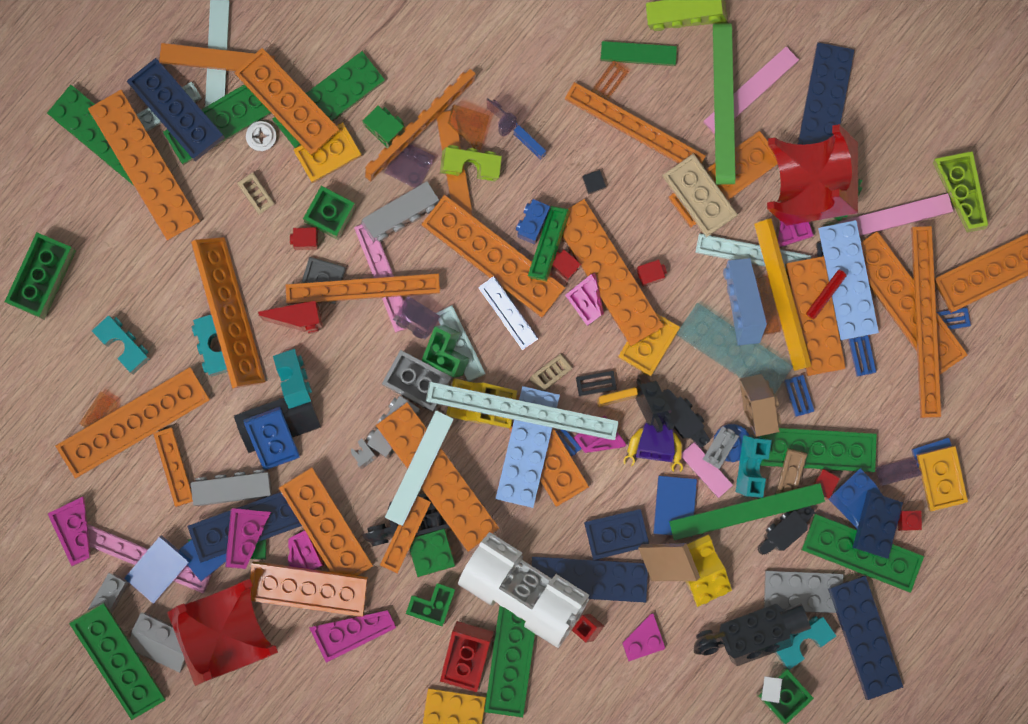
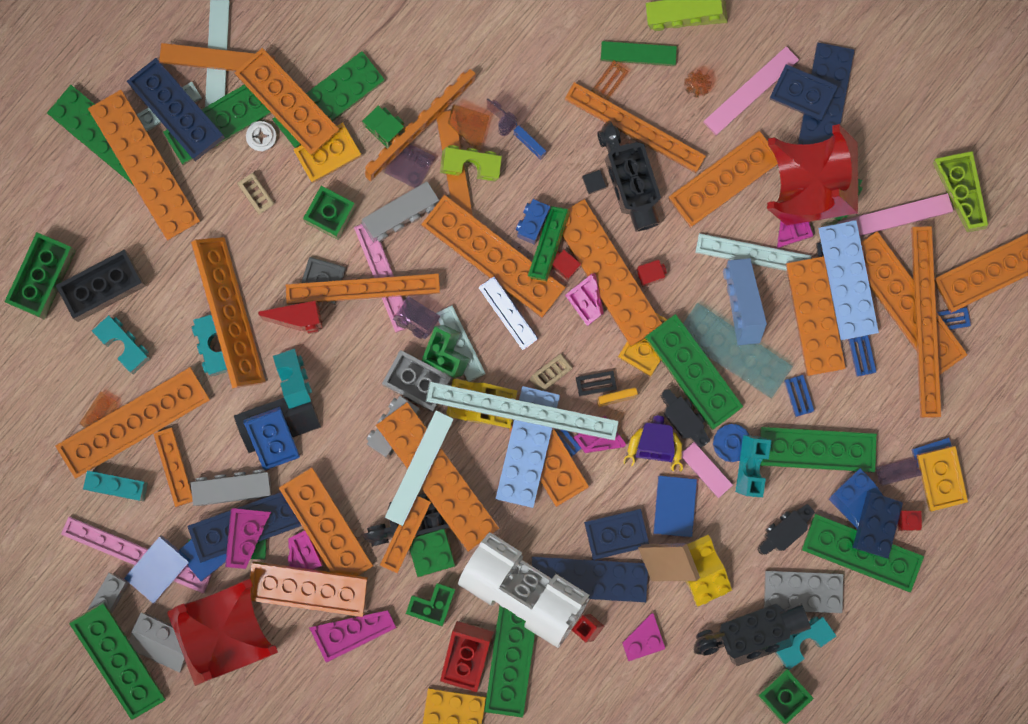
dark pink wing [48,497,91,566] -> none
red brick [290,228,318,250] -> none
light grey hinge [351,438,377,469] -> none
black hinge [636,373,674,433] -> none
tan tile [662,153,738,238] -> none
green tile [669,483,825,540] -> none
light grey hinge [703,426,739,469] -> none
bright green beam [713,23,735,185] -> none
medium nougat brick [739,374,781,437] -> none
light orange tile [754,218,811,371] -> none
clear orange tile [755,276,780,335] -> none
white sticker [762,677,782,703] -> none
medium nougat tile [775,448,807,495] -> none
red axle [806,270,847,319] -> none
red brick [812,469,840,500] -> none
dark blue plate [828,576,903,700] -> none
none -> black brick [56,250,146,322]
none -> teal arch [83,471,148,502]
none -> black brick [597,121,661,232]
none -> green plate [644,314,743,430]
none -> clear orange piece [684,69,712,98]
none -> dark blue plate [770,64,838,122]

